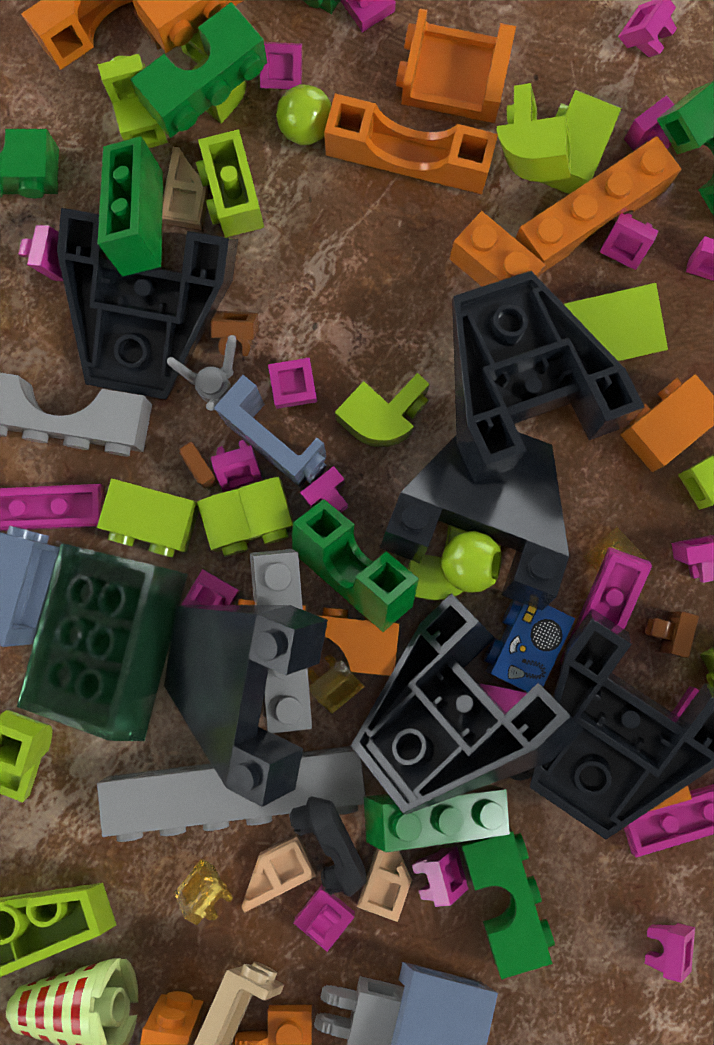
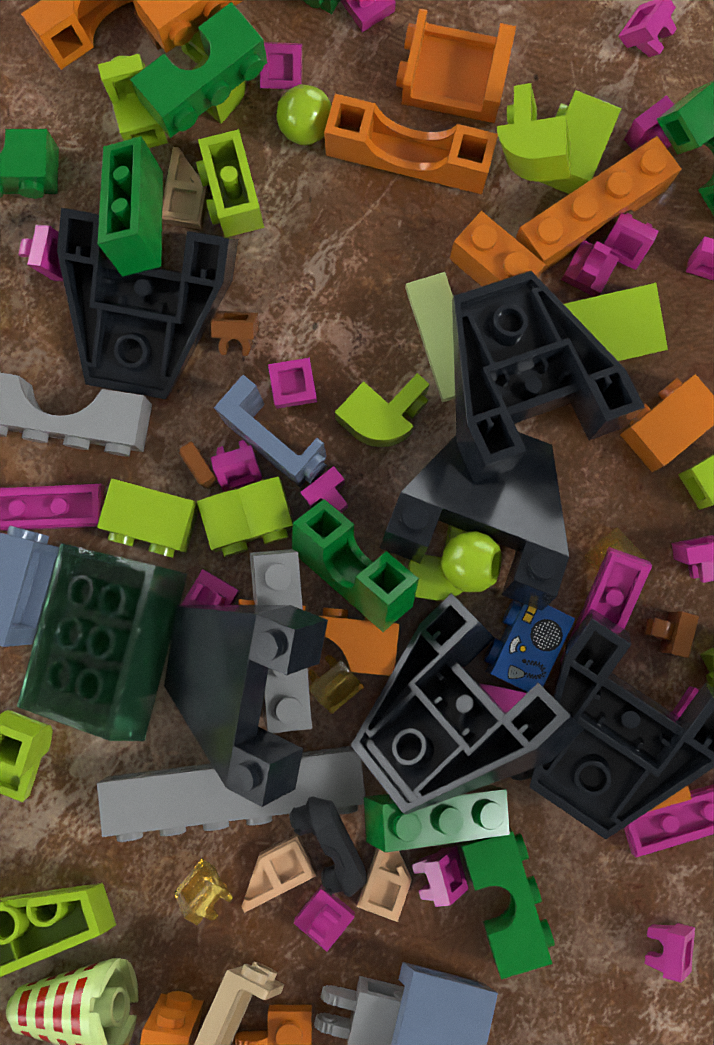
light grey plant [167,335,236,411] -> none
none -> yellowish green tile [405,272,455,402]
none -> dark pink tile [561,240,619,297]

